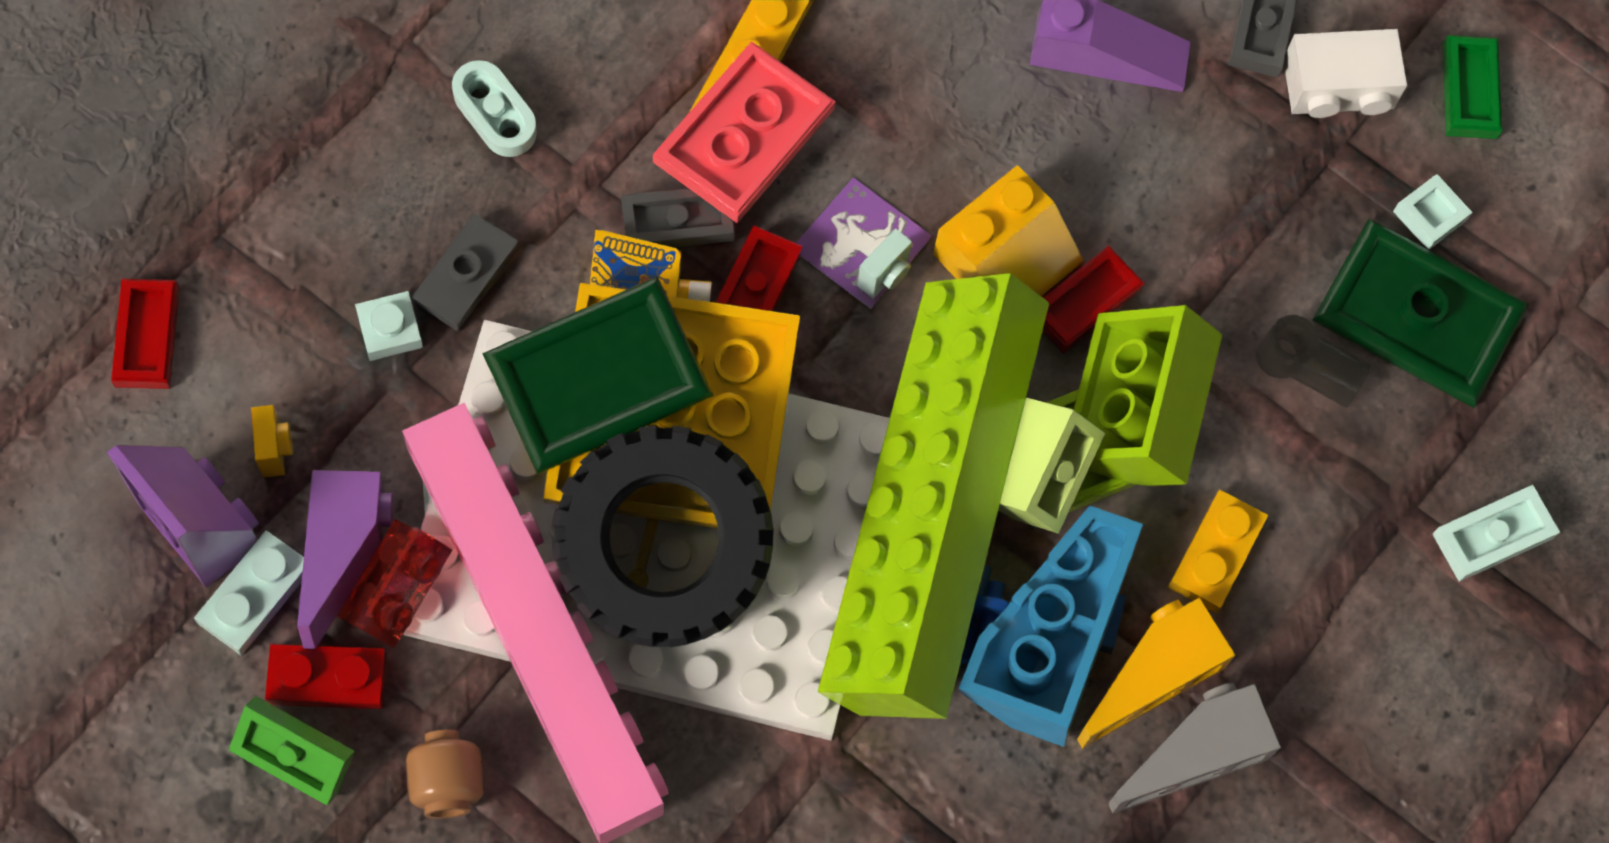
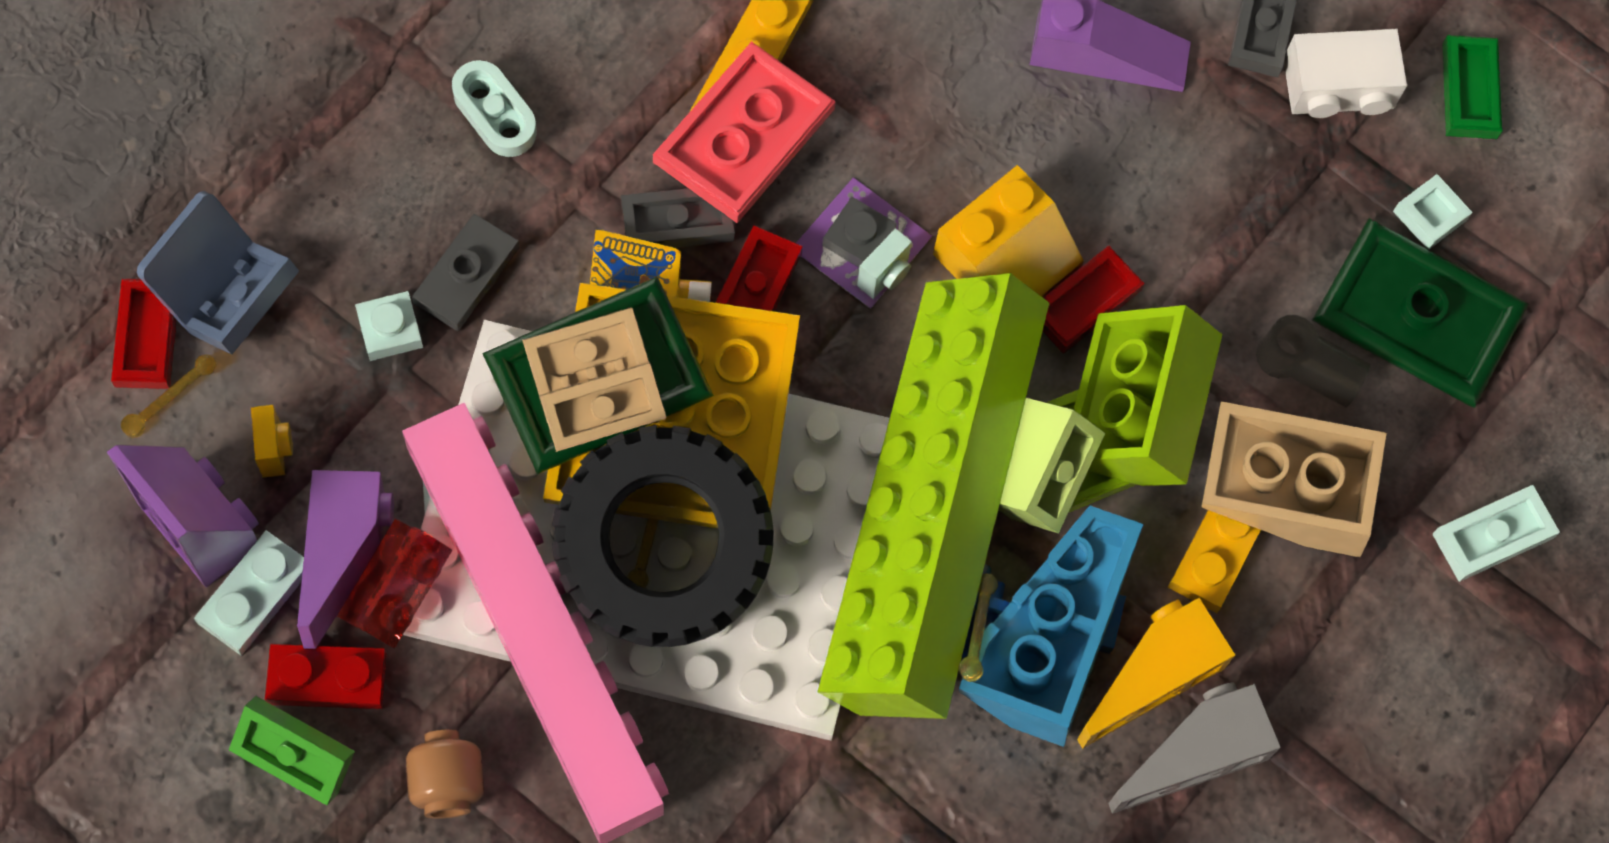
none -> clear yellow hinge [121,354,216,438]
none -> sand blue bracket [137,191,299,355]
none -> tan slope [522,307,666,452]
none -> dark grey plate [822,196,897,268]
none -> clear yellow hinge [959,573,998,682]
none -> tan slope [1202,401,1387,557]

